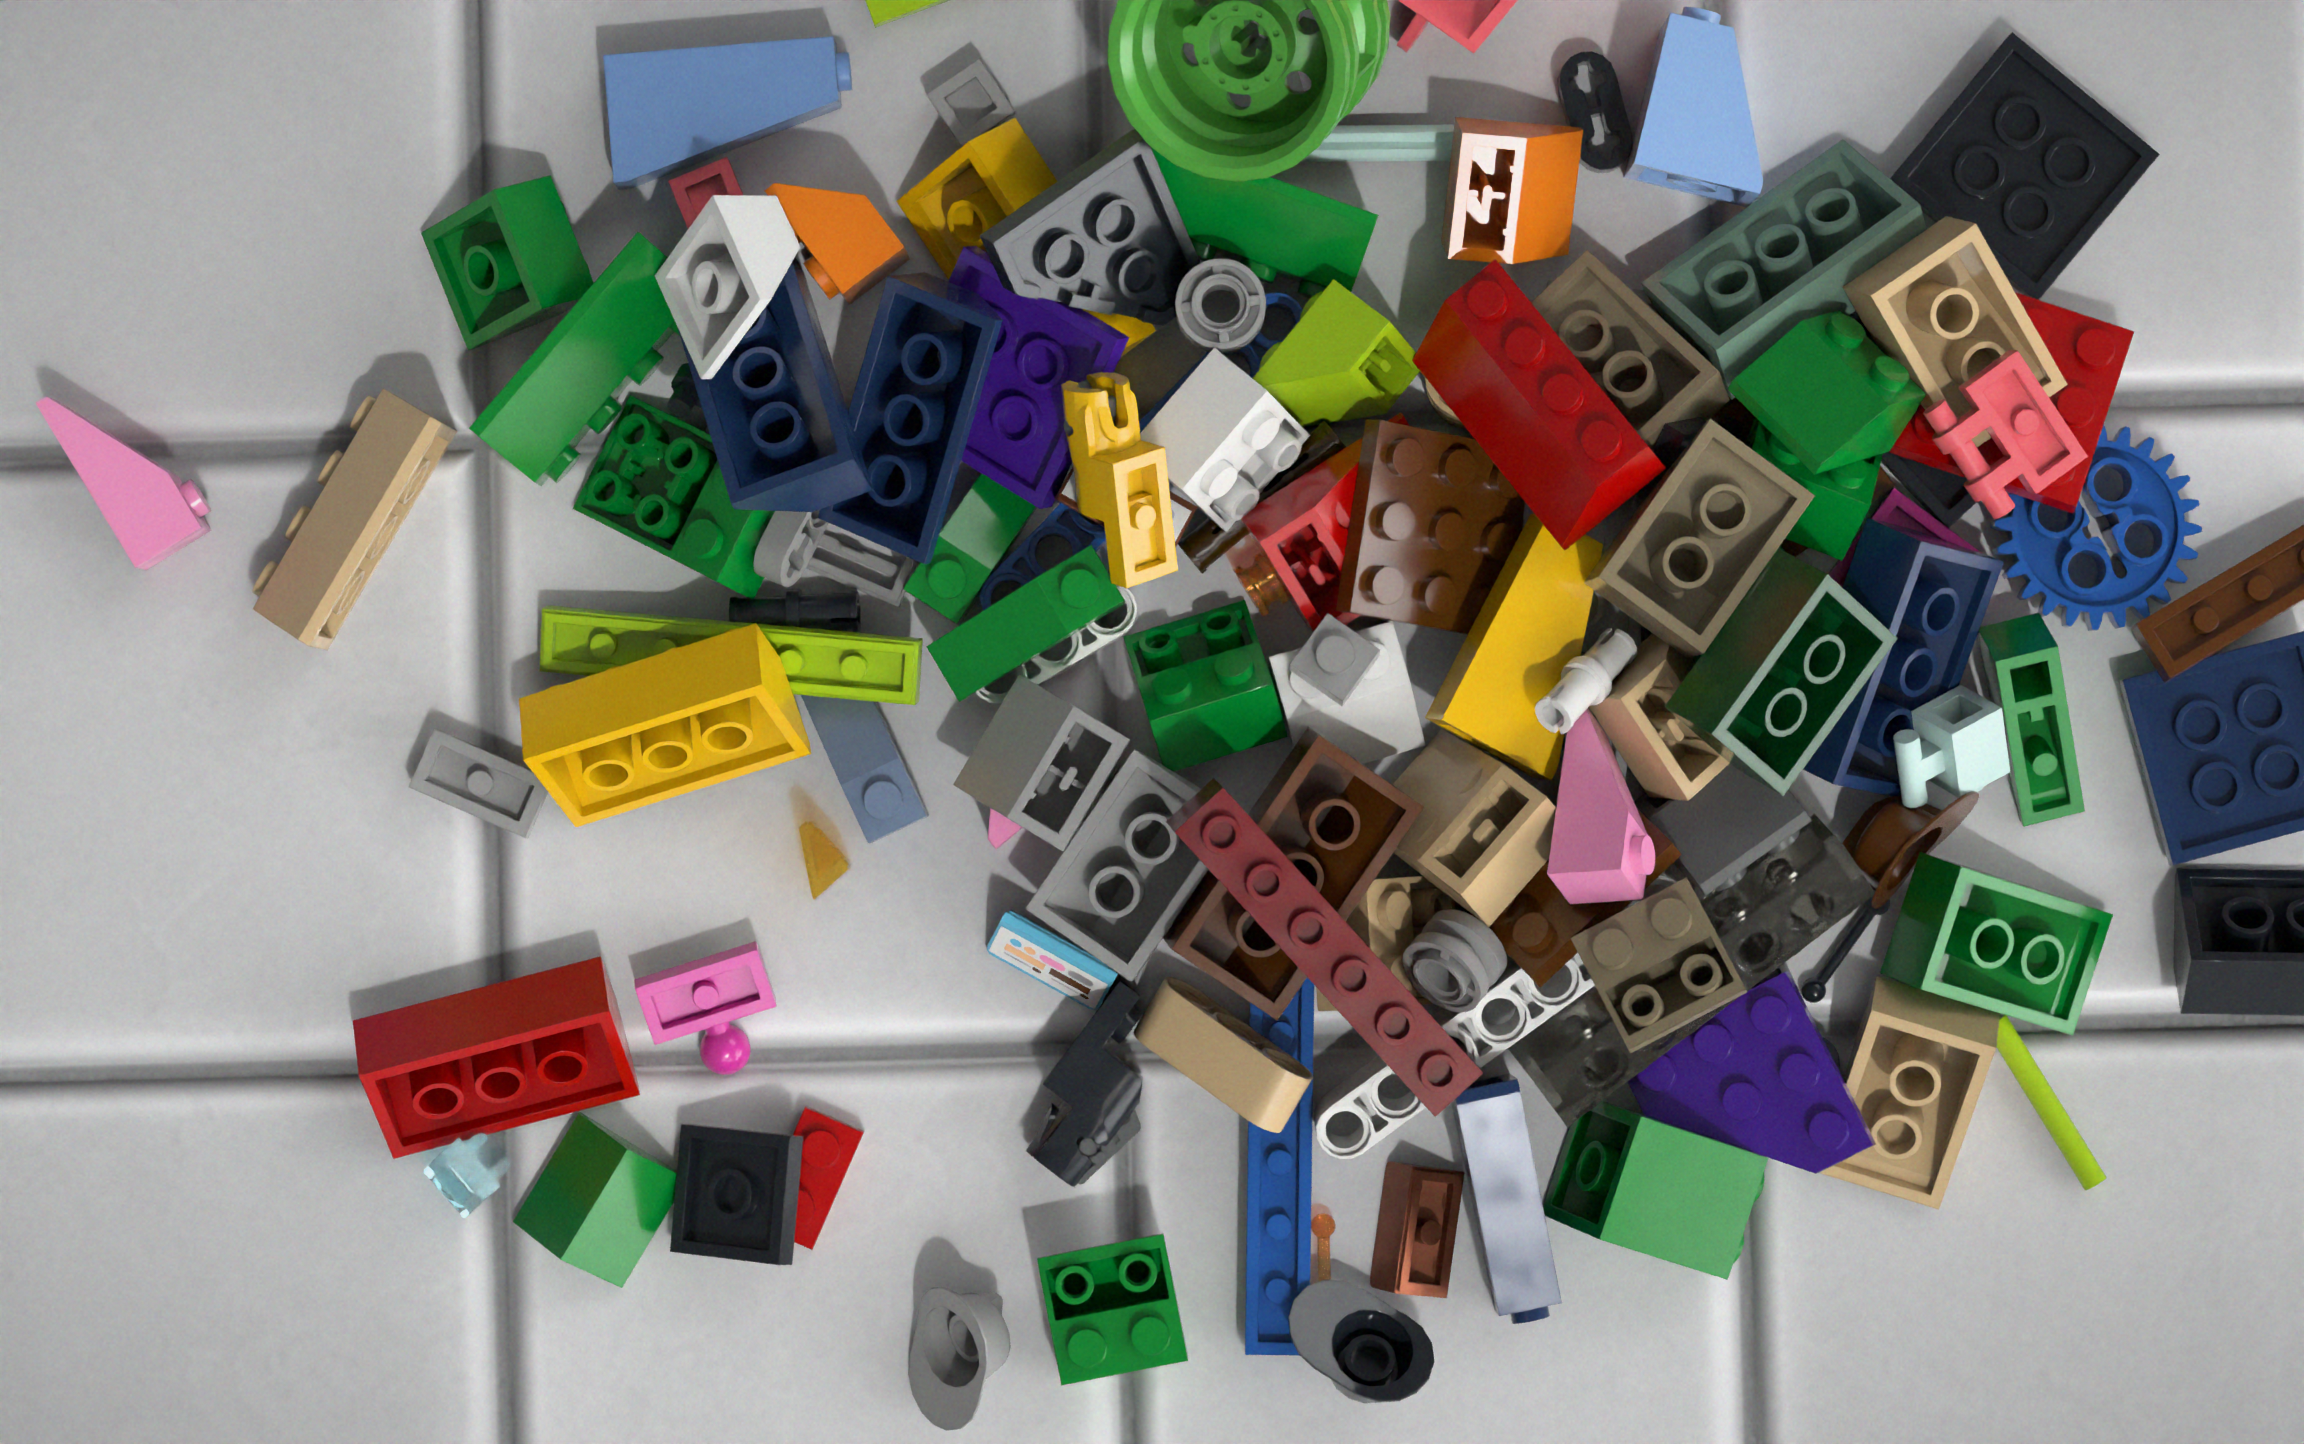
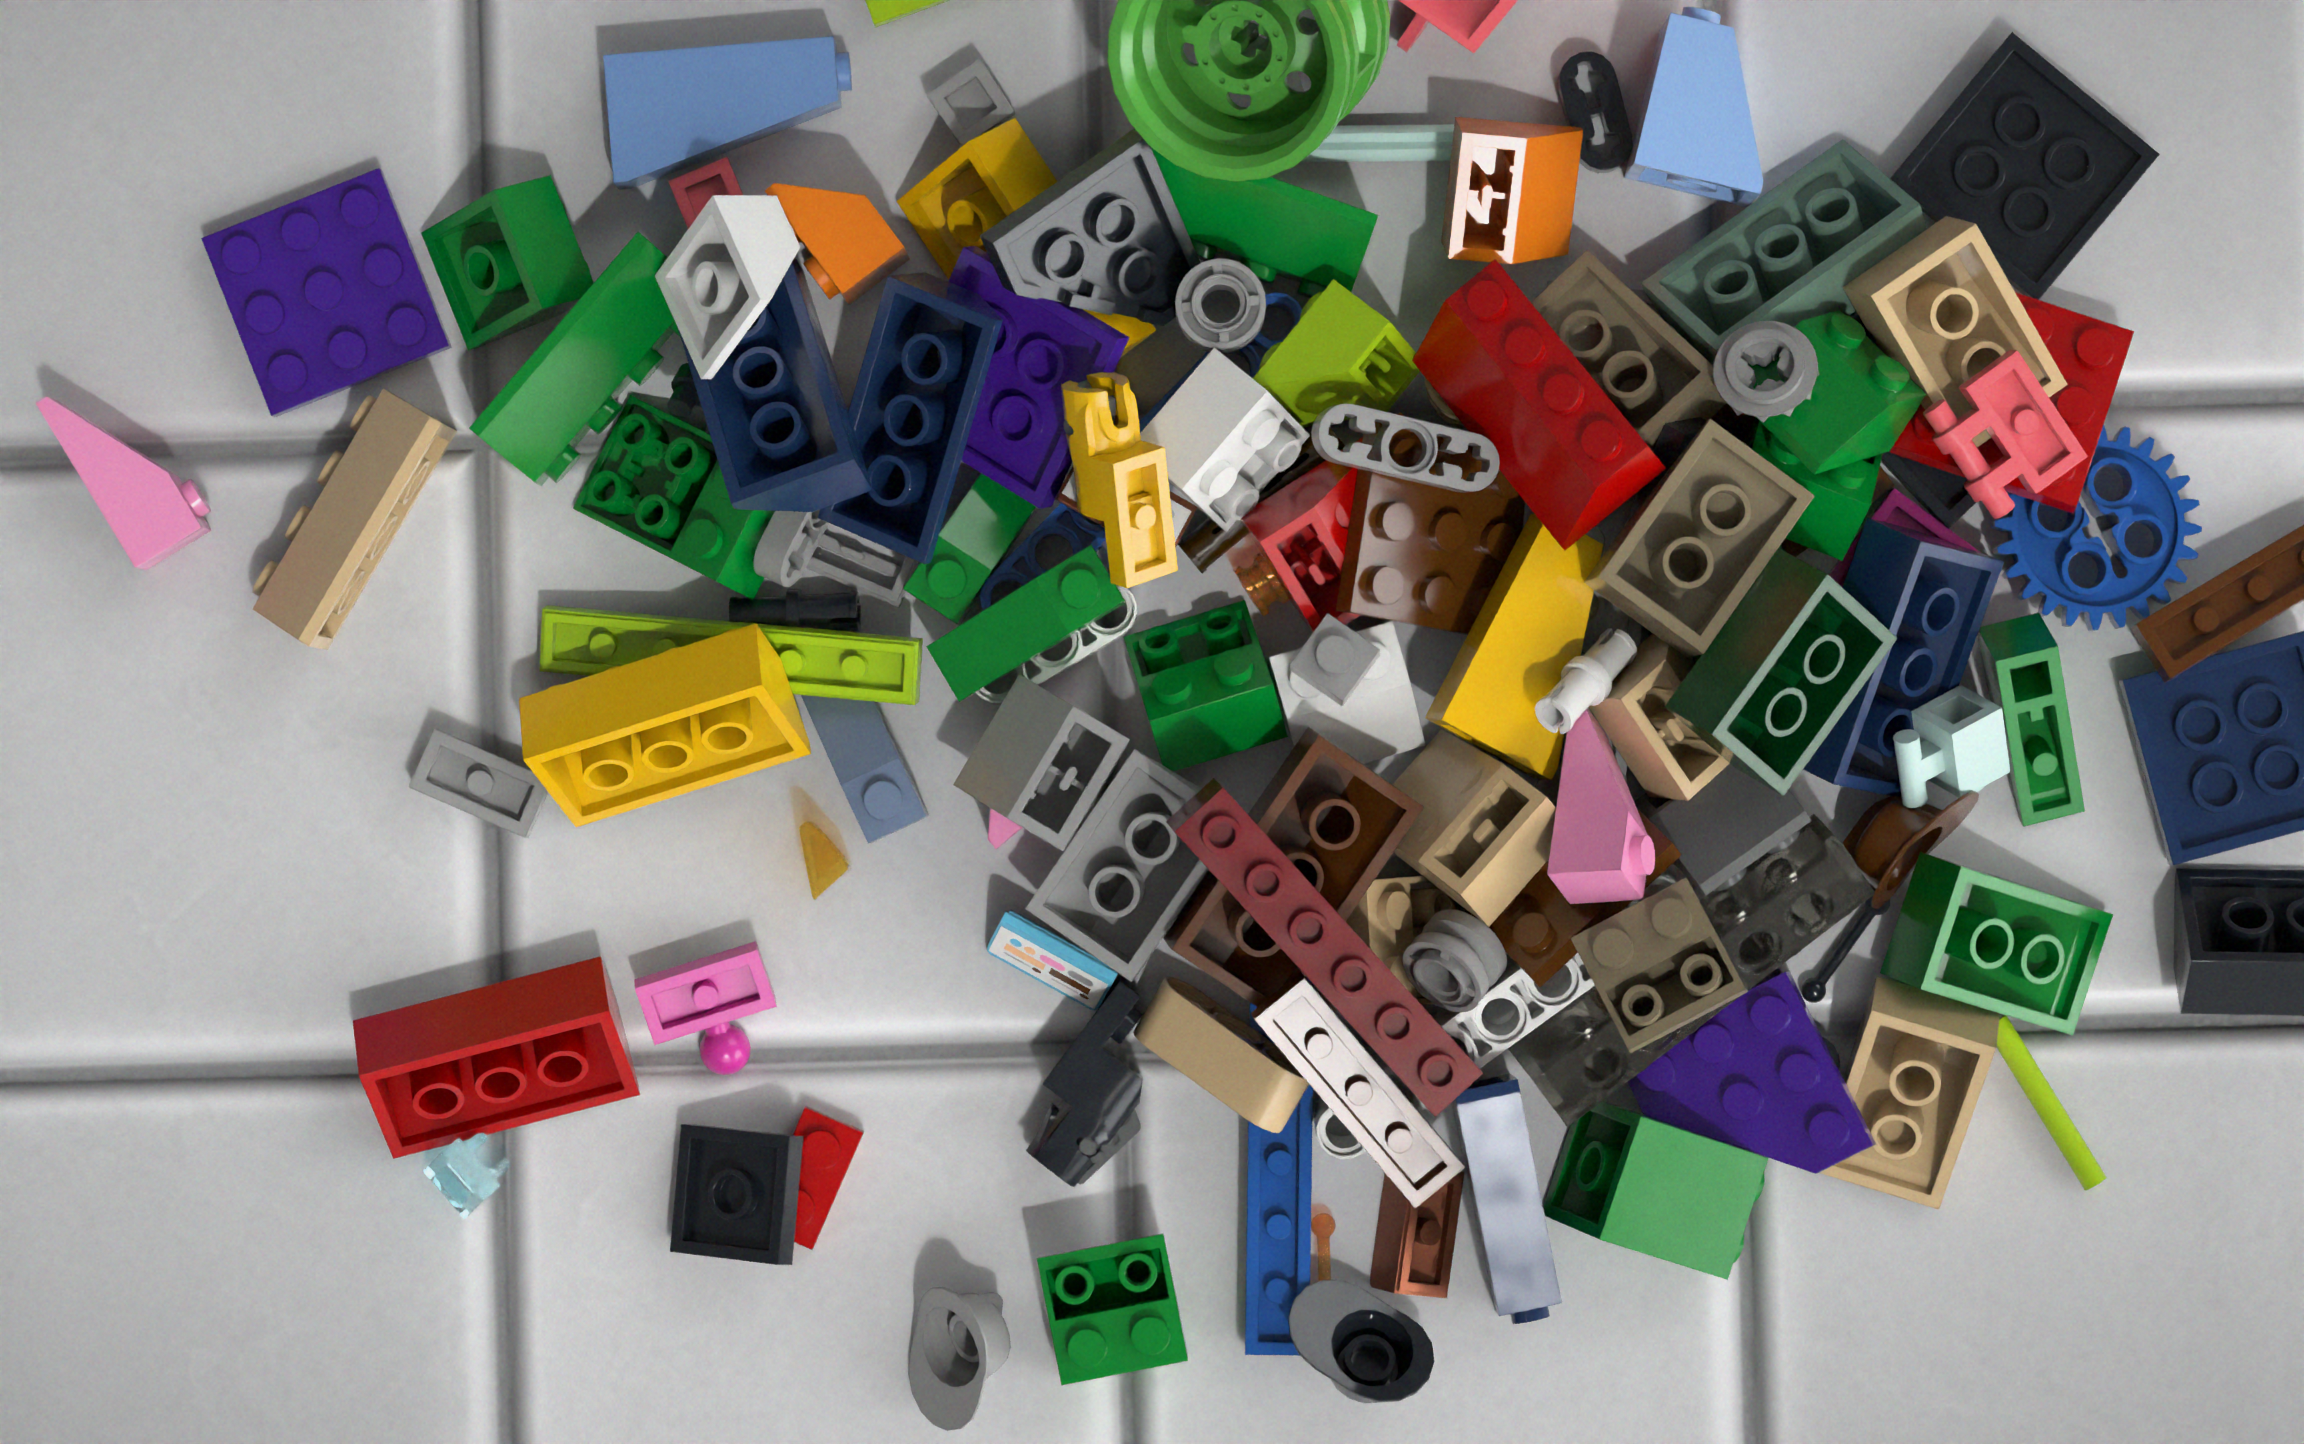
green slope [513,1112,677,1288] -> none
none -> dark purple plate [201,168,452,417]
none -> plate [1251,972,1465,1208]
none -> light grey beam [1311,404,1500,493]
none -> light grey gear [1713,321,1819,423]

